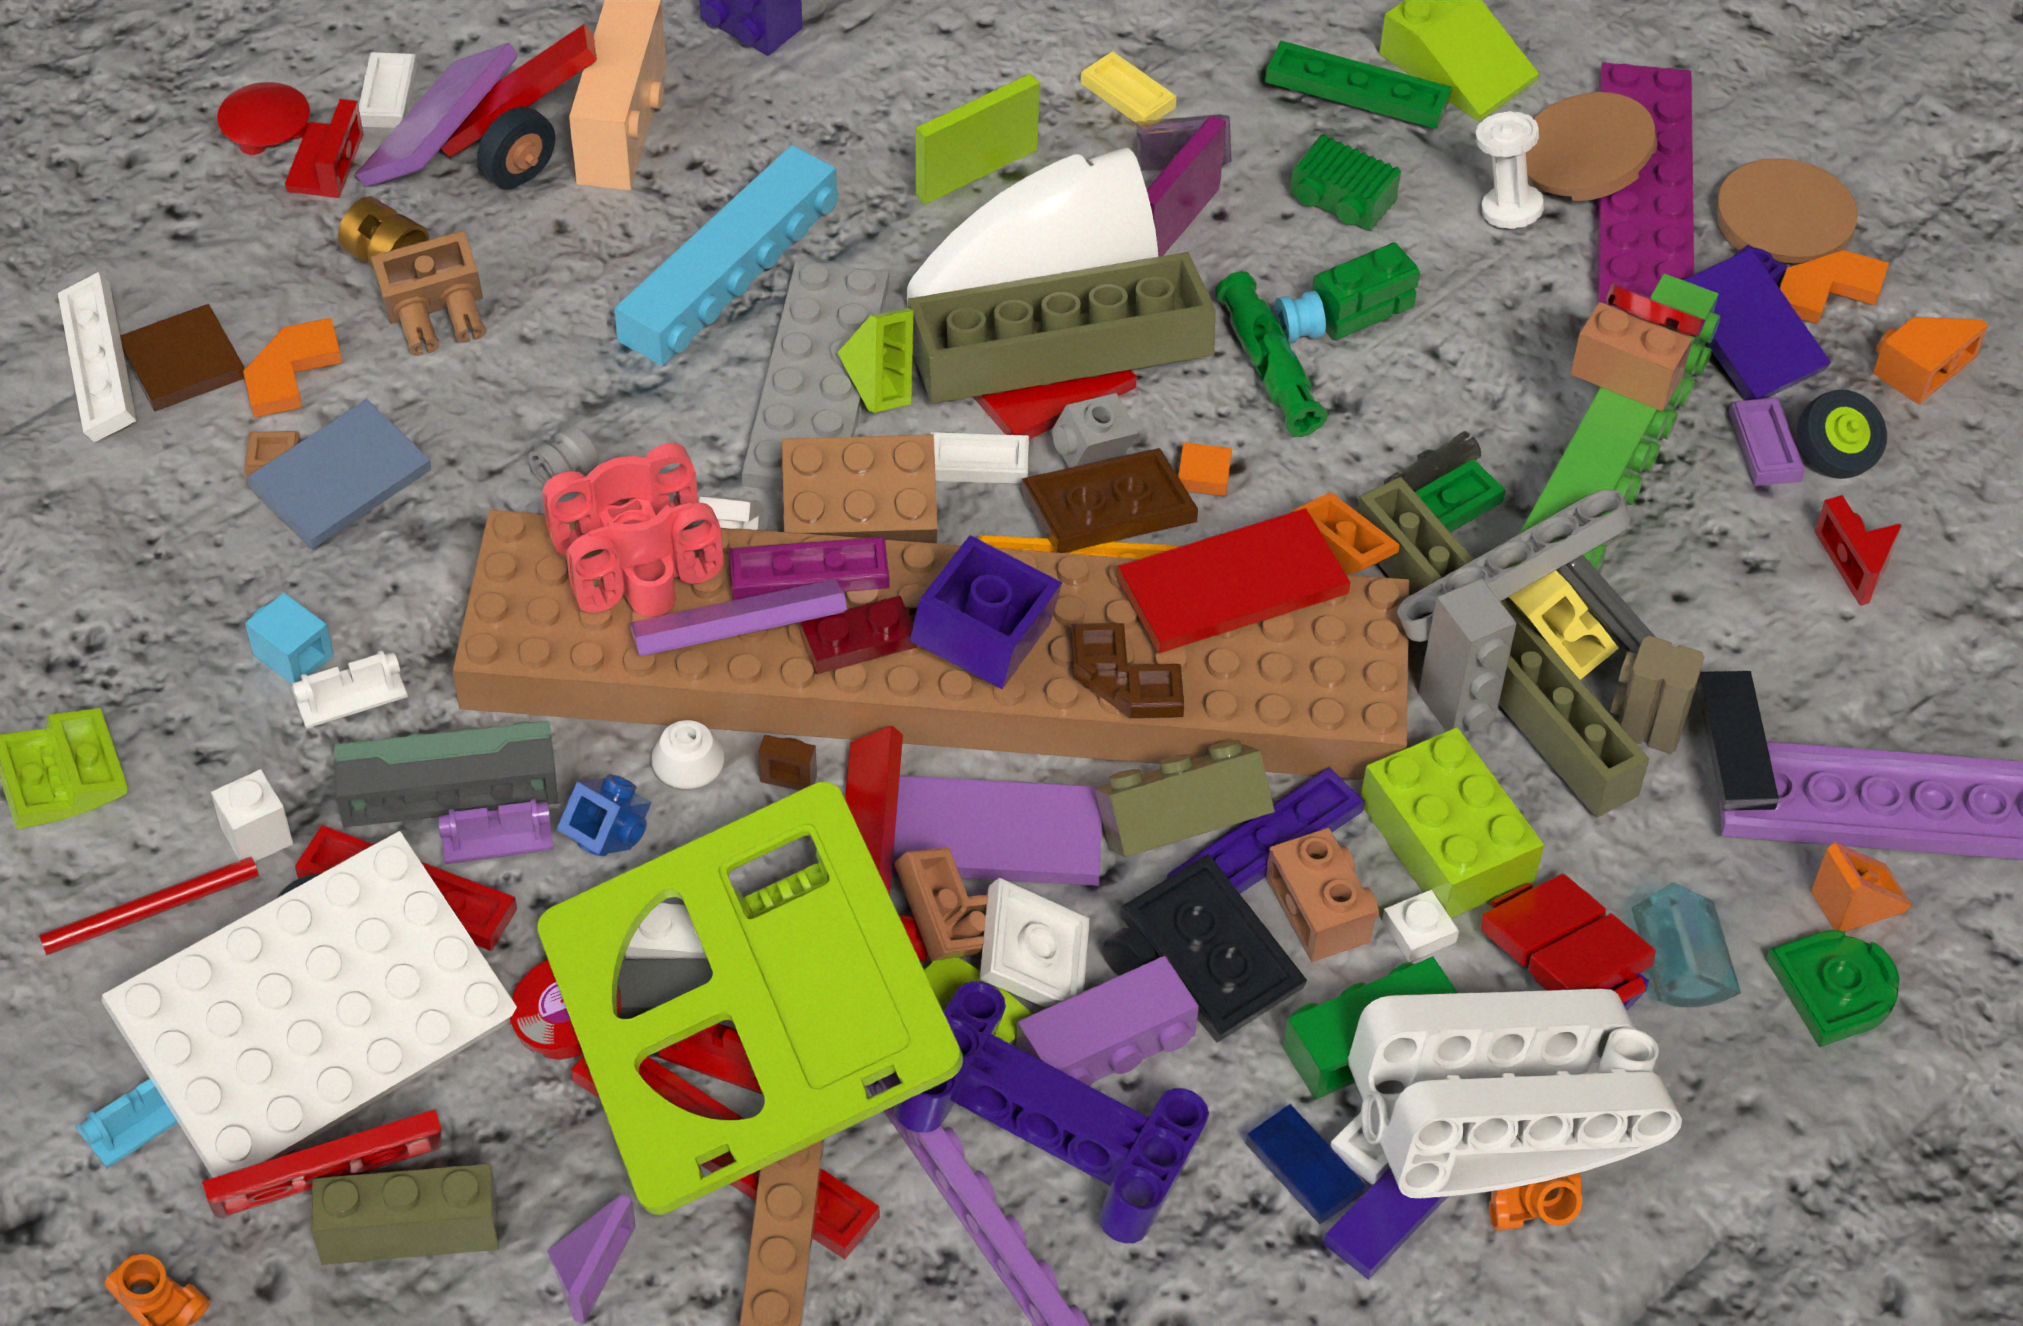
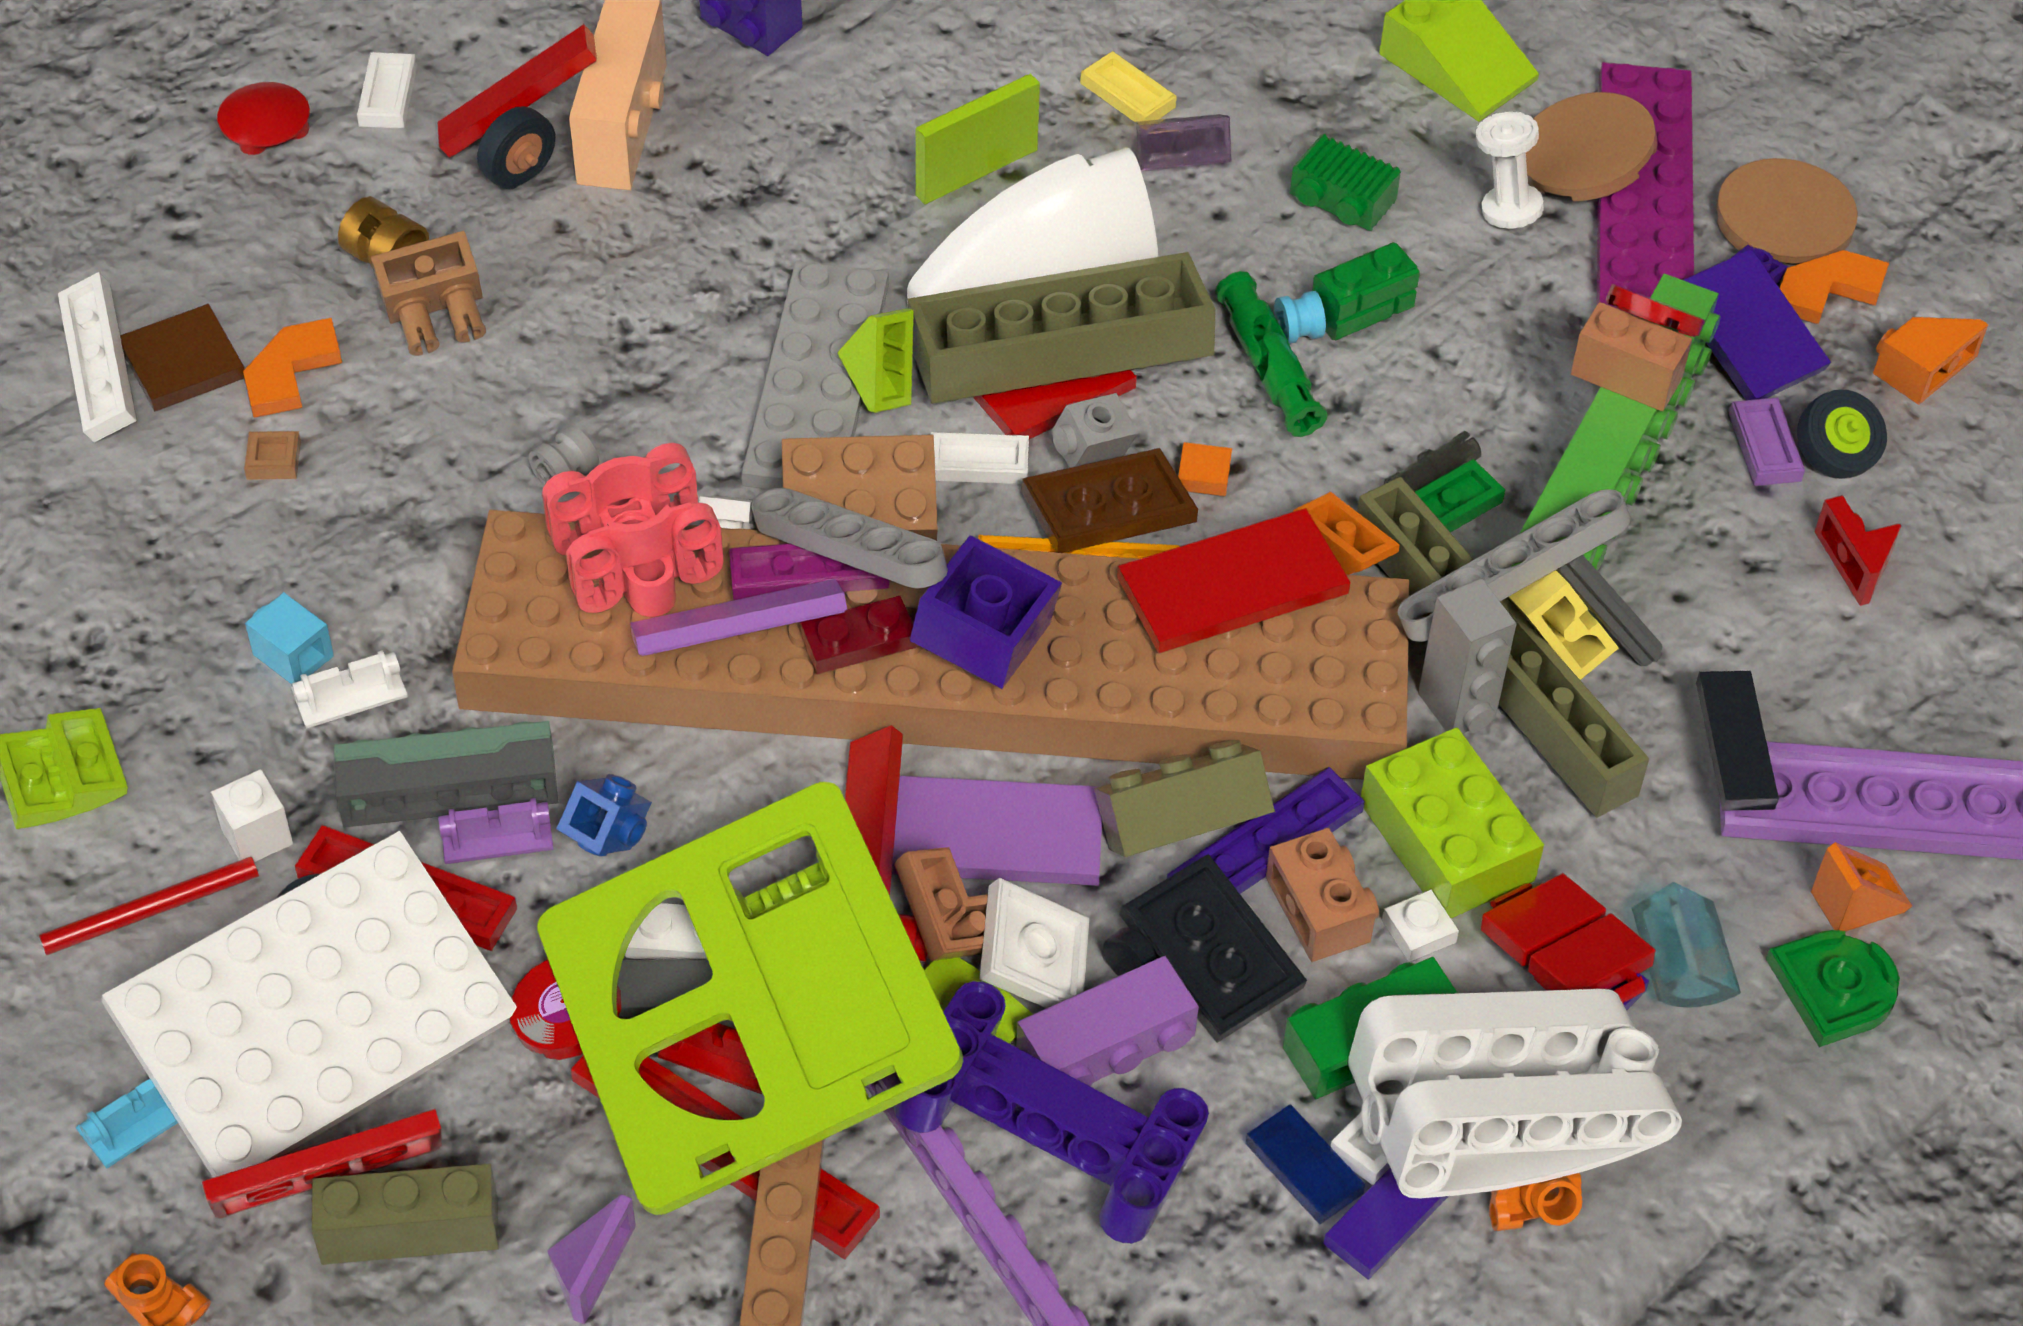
sand blue tile [248,399,431,550] -> none
red panel [285,99,364,198] -> none
medium lavender tile [355,42,518,187] -> none
medium azure brick [614,145,839,366] -> none
white cone [652,720,724,789] -> none
reddish brown plate [758,734,817,791] -> none
reddish brown tile [1071,623,1184,718] -> none
magenta tile [1147,115,1226,257] -> none
green plate [1265,40,1452,129] -> none
dark tan brick [1610,635,1705,754] -> none
none -> light grey beam [751,488,948,588]

